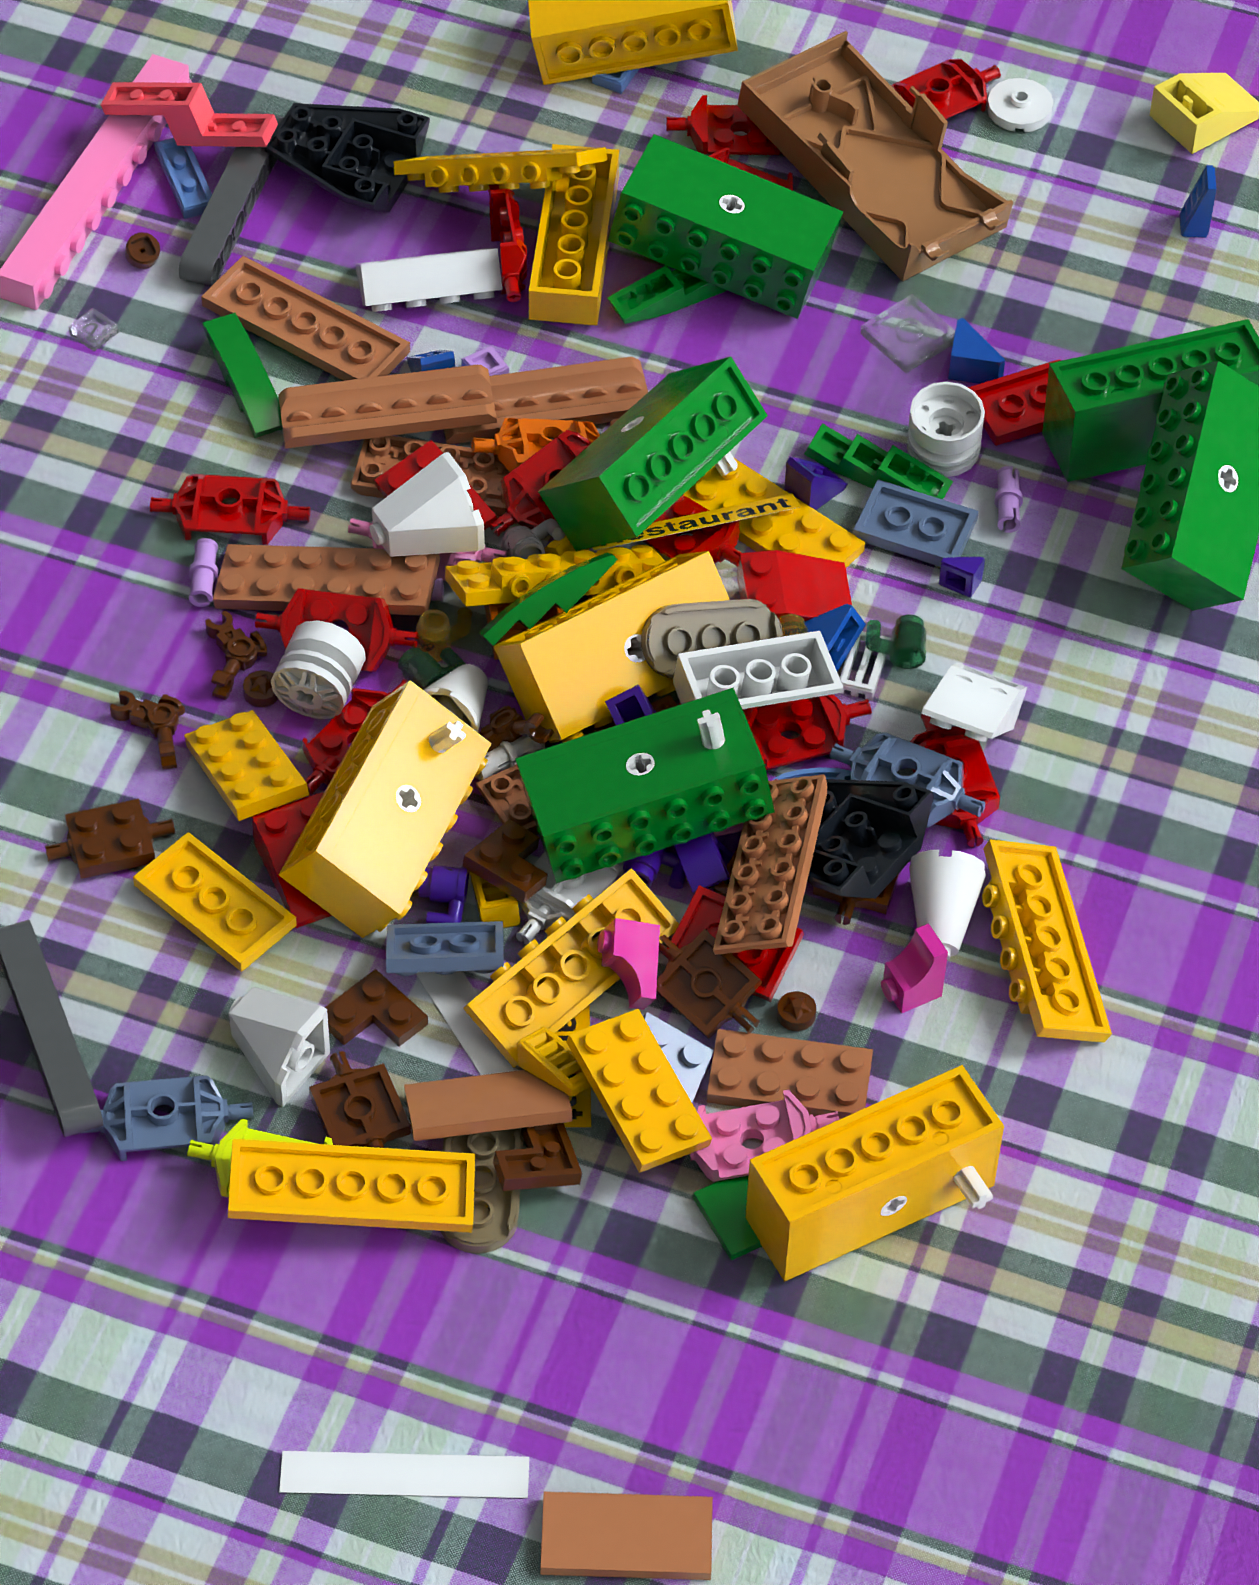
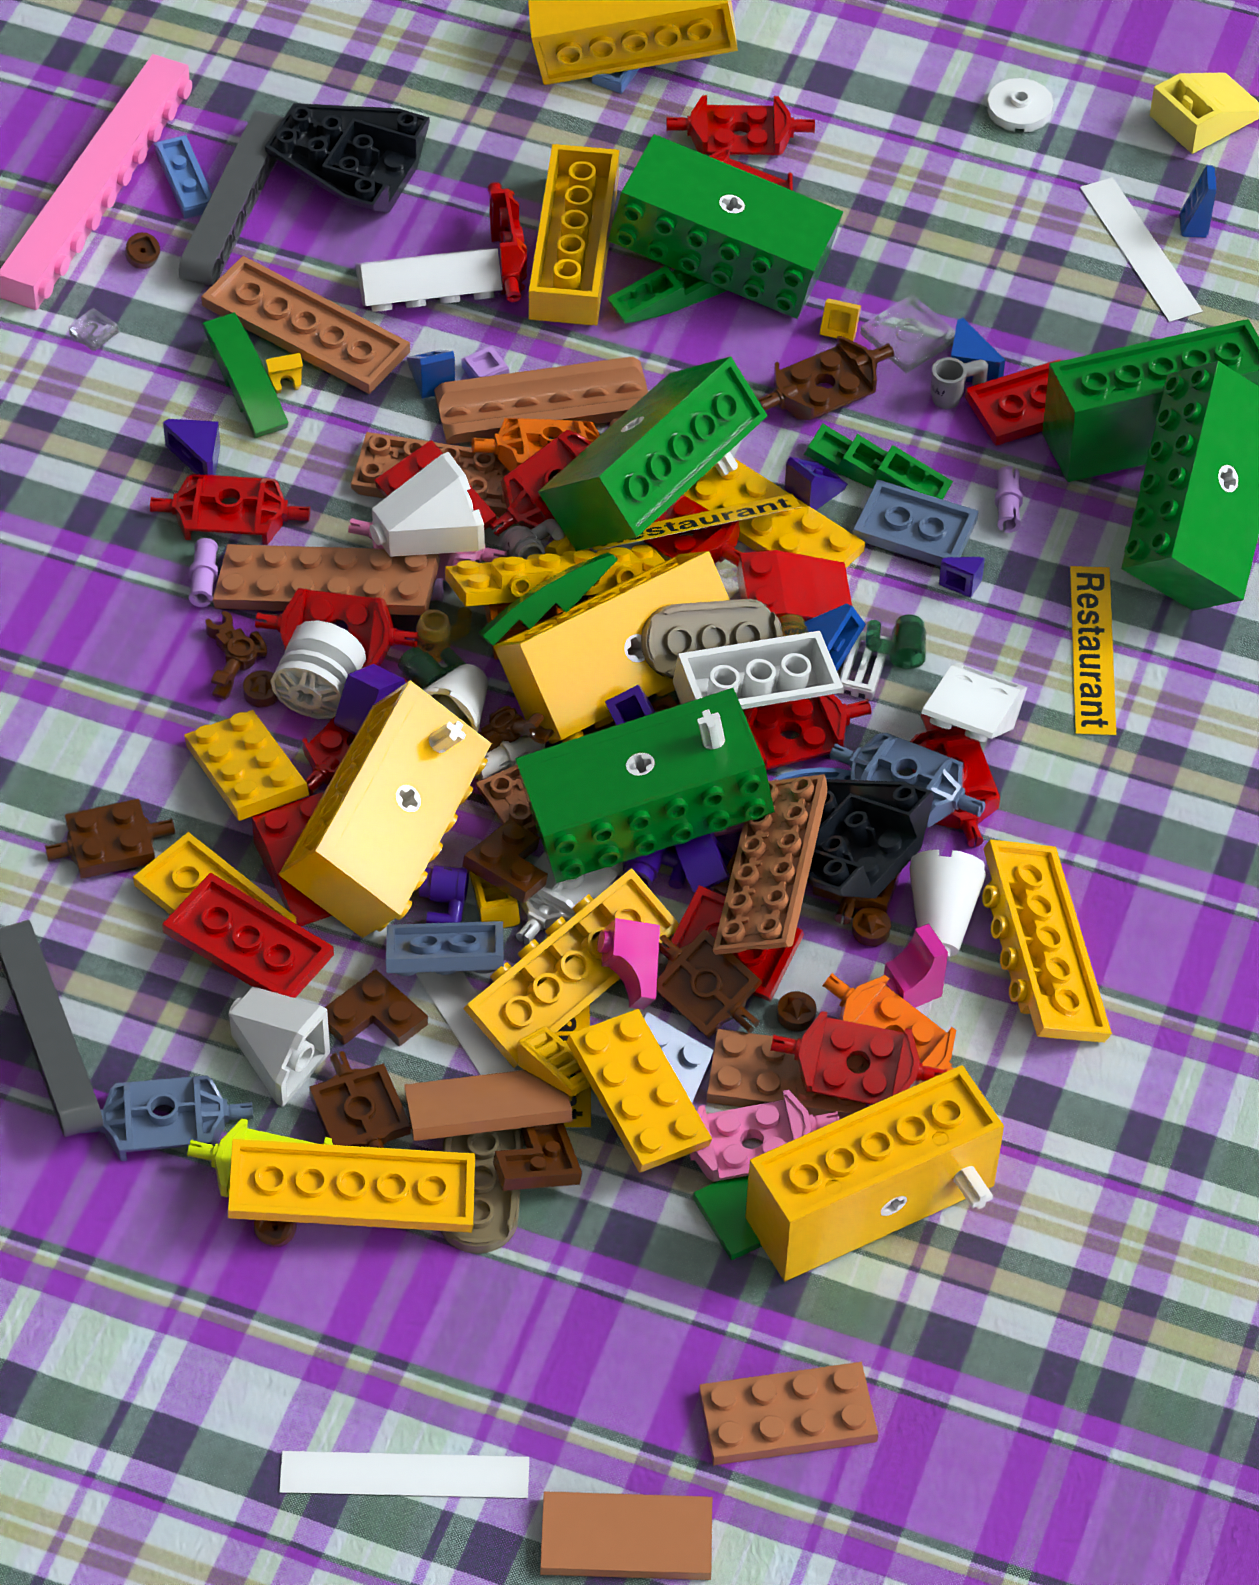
coral bracket [100,82,278,147] -> none
reddish brown piece [110,691,185,770] -> none
nougat plate [278,365,497,449] -> none
yellow plate [393,147,607,193] -> none
medium nougat piece [737,31,1013,282] -> none
red plate [891,59,1001,119] -> none
white wheel [907,382,985,477] -> none
none -> red plate [162,872,334,998]
none -> dark purple slope [163,419,220,475]
none -> reddish brown tile [254,1220,297,1247]
none -> yellow tile [264,353,303,393]
none -> dark purple slope [334,664,406,735]
none -> nougat plate [699,1362,878,1465]
none -> reddish brown plate [757,336,894,420]
none -> red plate [770,1011,947,1105]
none -> yellow tile [819,298,861,341]
none -> orange plate [822,973,956,1086]
none -> reddish brown tile [852,907,891,946]
none -> light grey piece [930,357,988,409]
none -> yellow sticker [1070,566,1116,735]
none -> white sticker [1080,177,1203,322]

